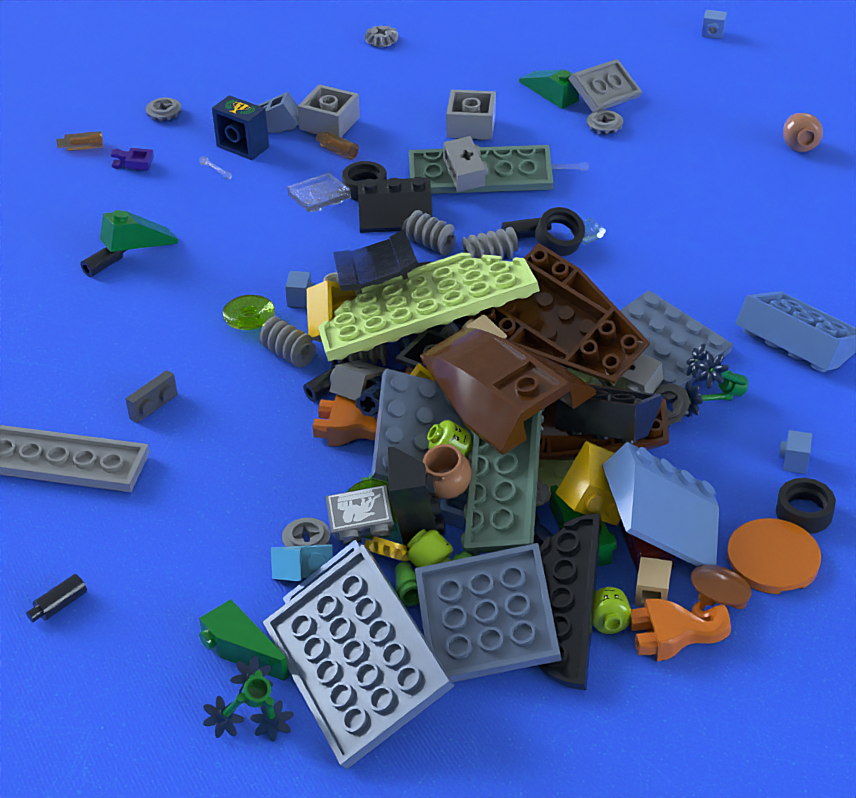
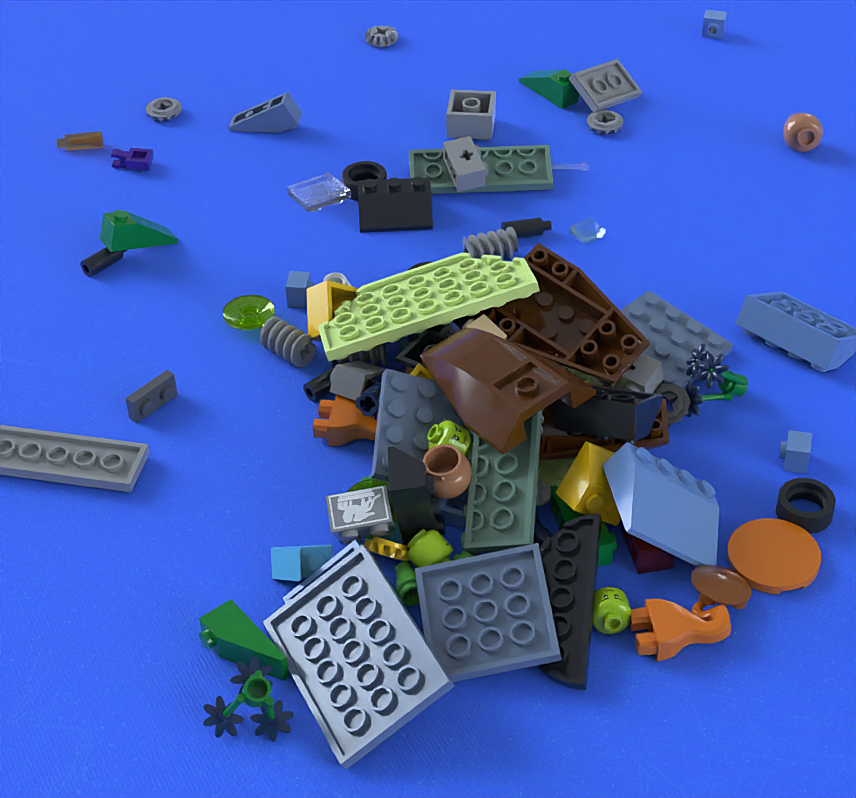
black cylinder [26,574,87,623] -> none
clear hinge [199,156,232,180] -> none
dark blue brick [212,95,269,160] -> none
light grey gear [282,518,330,547] -> none
light grey brick [298,84,360,140] -> none
clear orange cylinder [316,132,359,160] -> none
black hinge [333,229,419,295] -> none
light grey piece [401,210,456,255] -> none
black tyre [535,207,585,257] -> none
tan brick [634,557,672,607] -> none

